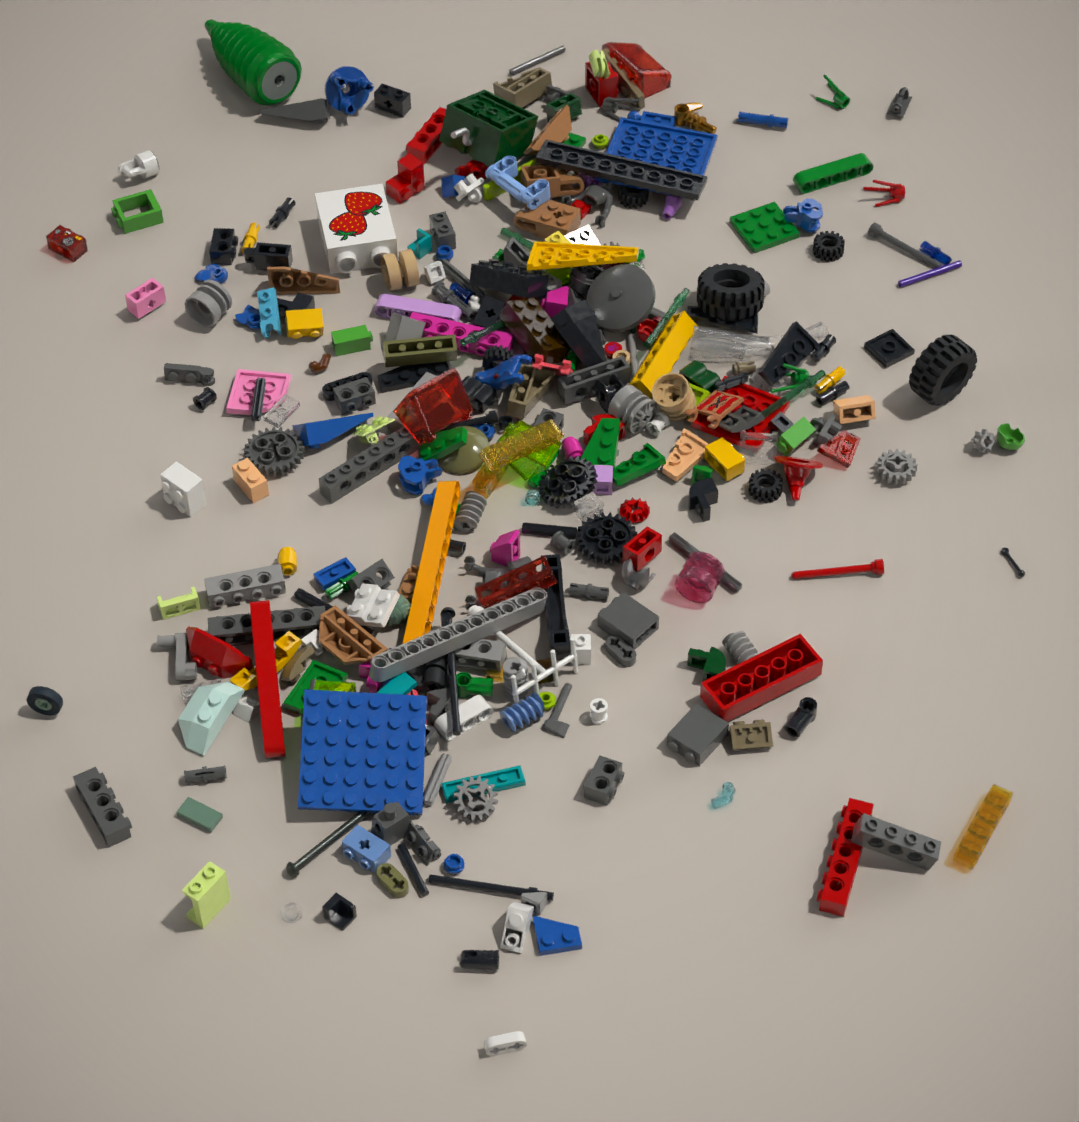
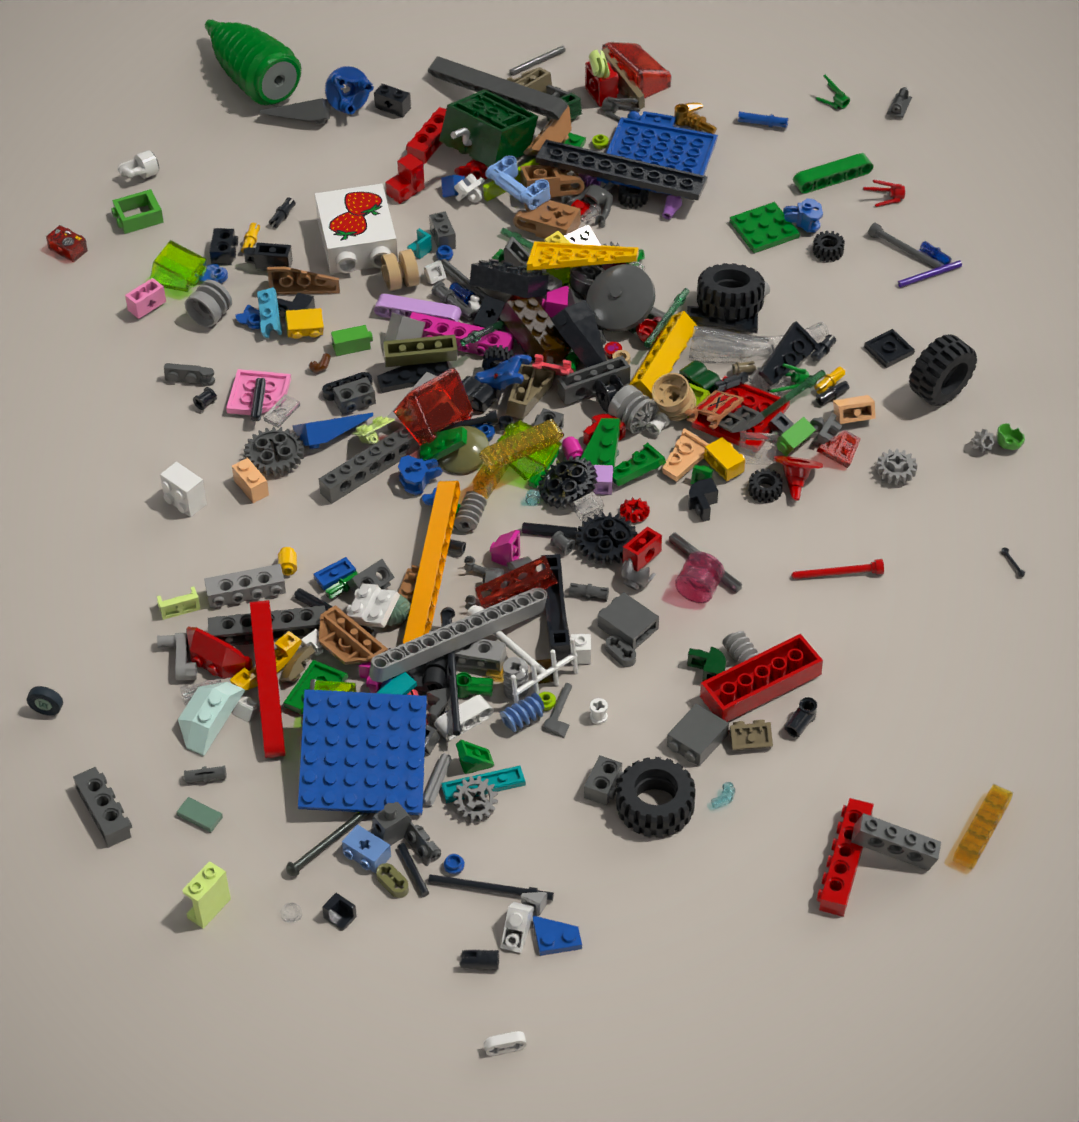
light grey bar [627,334,639,377] -> none
none -> clear neon green slope [150,240,207,292]
none -> dark grey beam [428,56,568,120]
none -> green slope [456,740,494,774]
none -> clear pin [581,204,601,224]
none -> black tyre [616,757,696,838]

